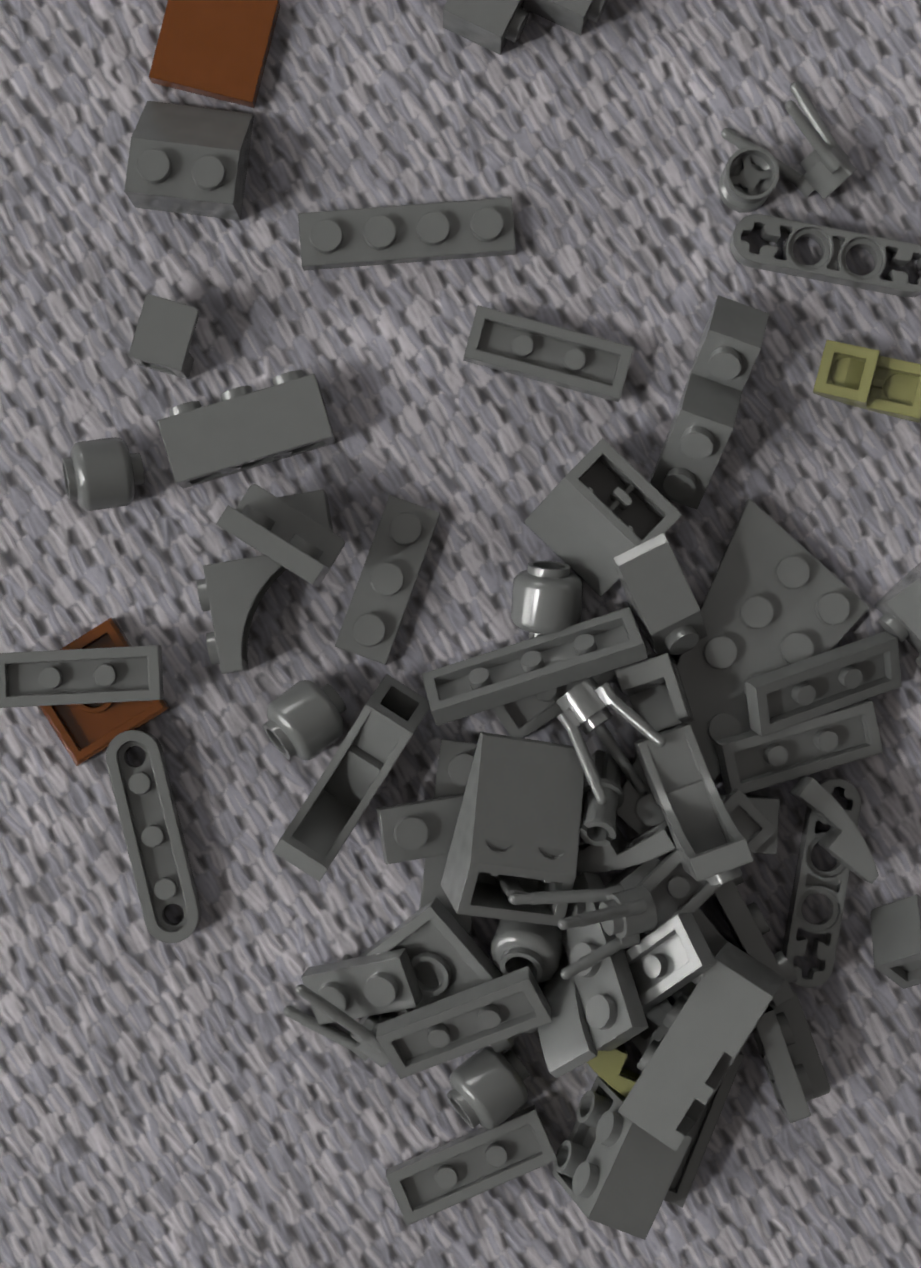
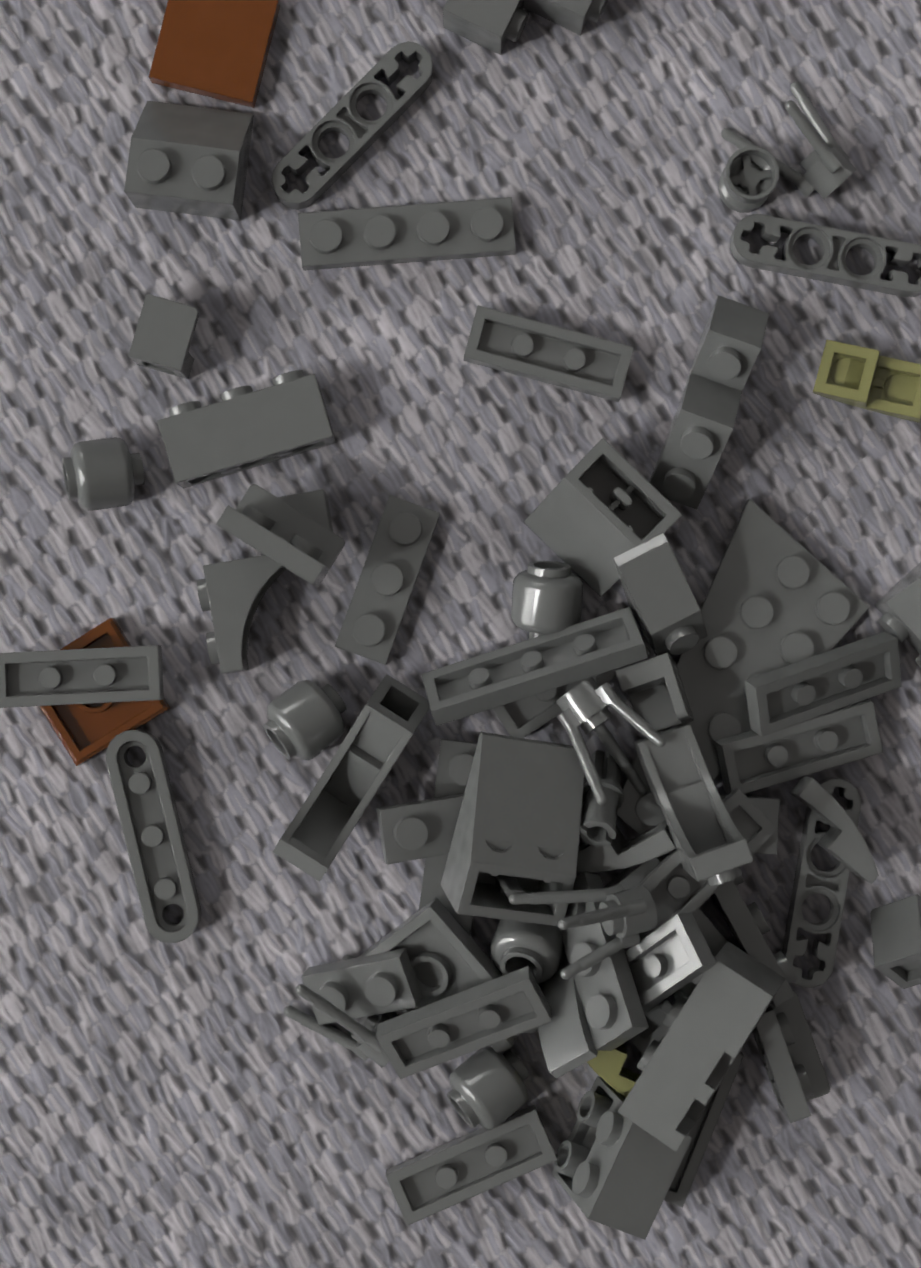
none -> dark grey beam [271,41,433,210]

